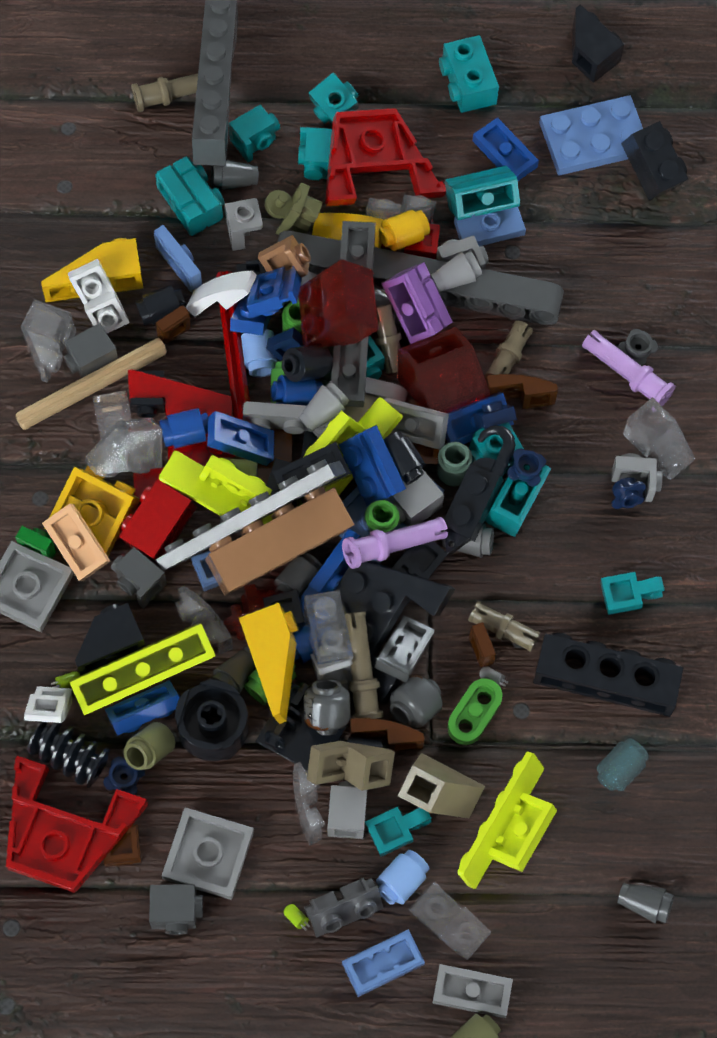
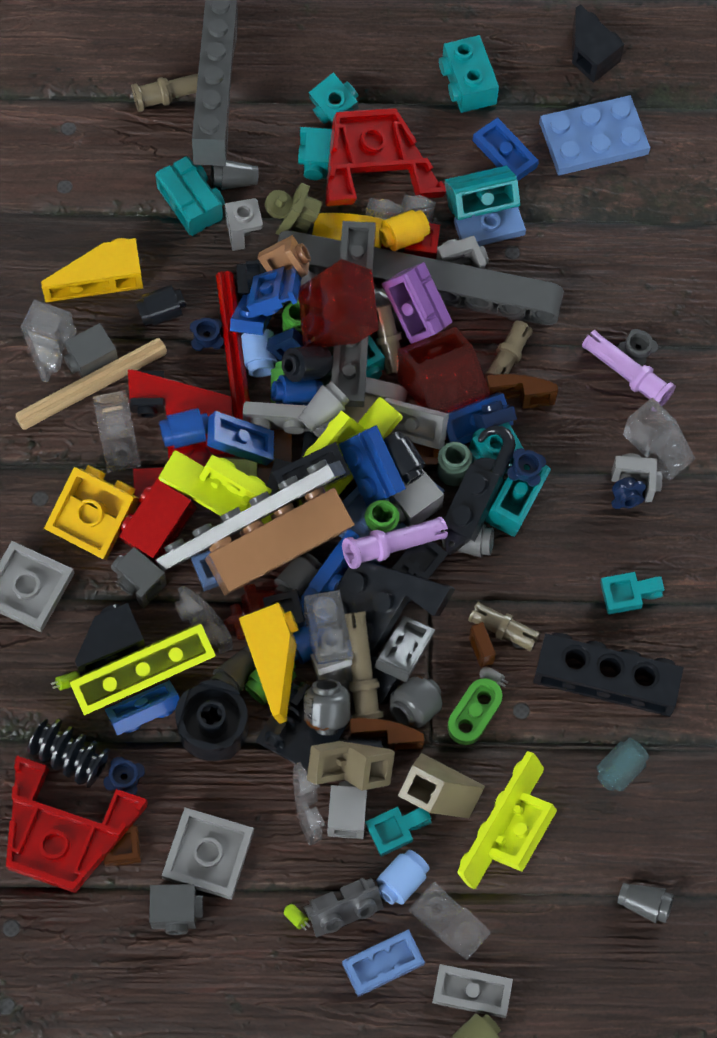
green plate [15,526,56,559] -> none
white slope [24,686,72,723] -> none
light nougat plate [42,503,111,581] -> none
white slope [68,259,129,333] -> none
clear slope [86,417,162,477] -> none
olive brick [124,722,175,770] -> none
medium blue plate [154,225,202,293] -> none
reddish brown tile [156,305,191,344] -> none
white slope [186,271,257,317] -> none
teal brick [229,104,281,163] -> none
light grey cone [430,251,482,292] -> none
black brick [621,121,688,201] -> none
none -> dark blue plate [190,318,224,351]

